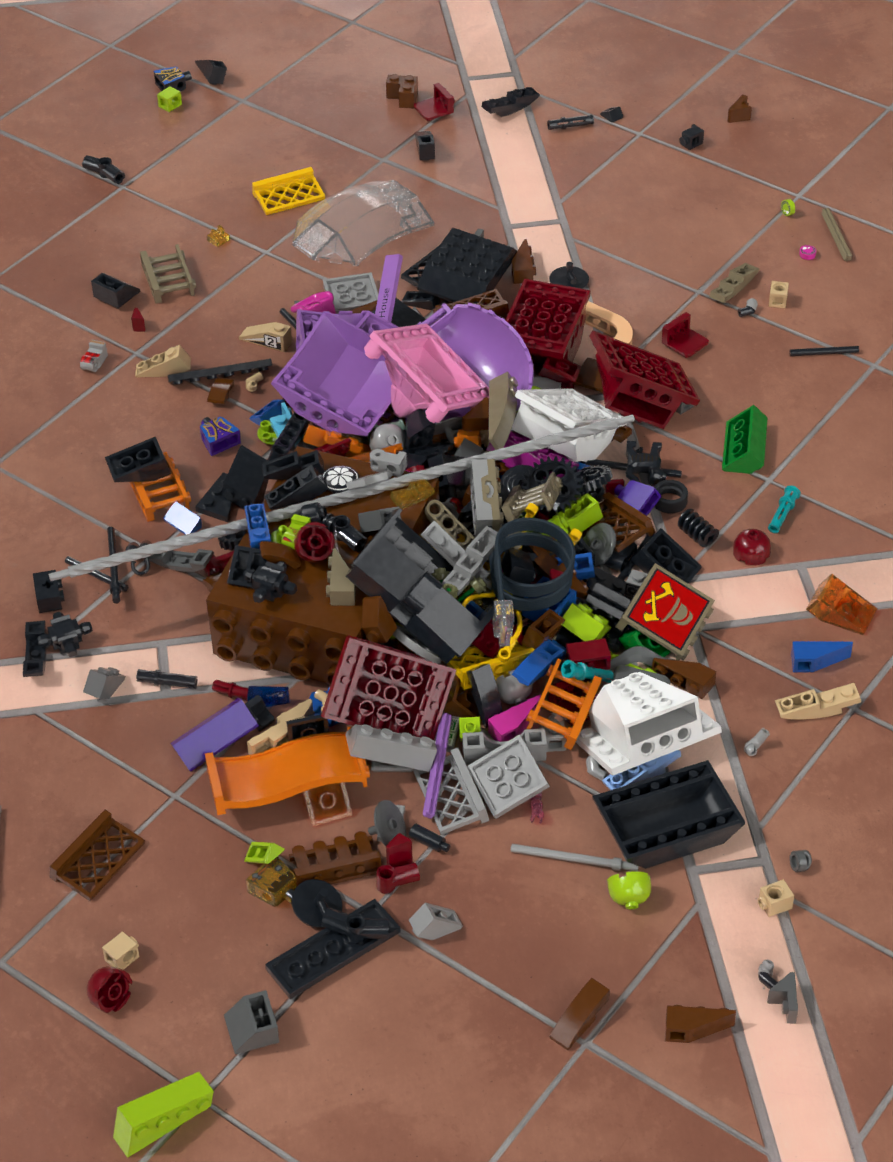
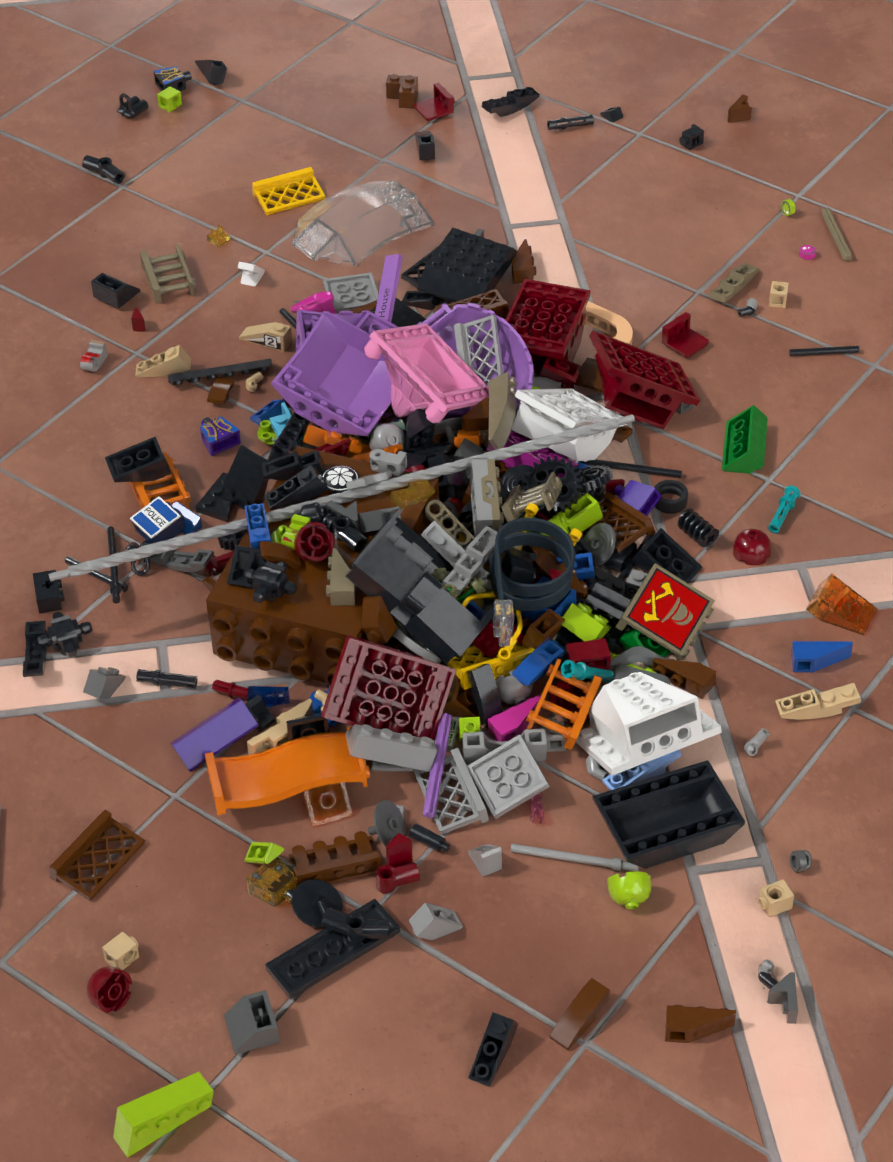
black shield [549,262,589,289] -> none
black animal [625,441,667,486] -> none
none -> black piece [117,93,149,118]
none -> piece [130,497,186,543]
none -> white slope [238,262,265,286]
none -> dark grey slope [326,500,359,531]
none -> light grey fence [454,315,504,387]
none -> light grey slope [468,844,502,877]
none -> black slope [468,1012,519,1087]

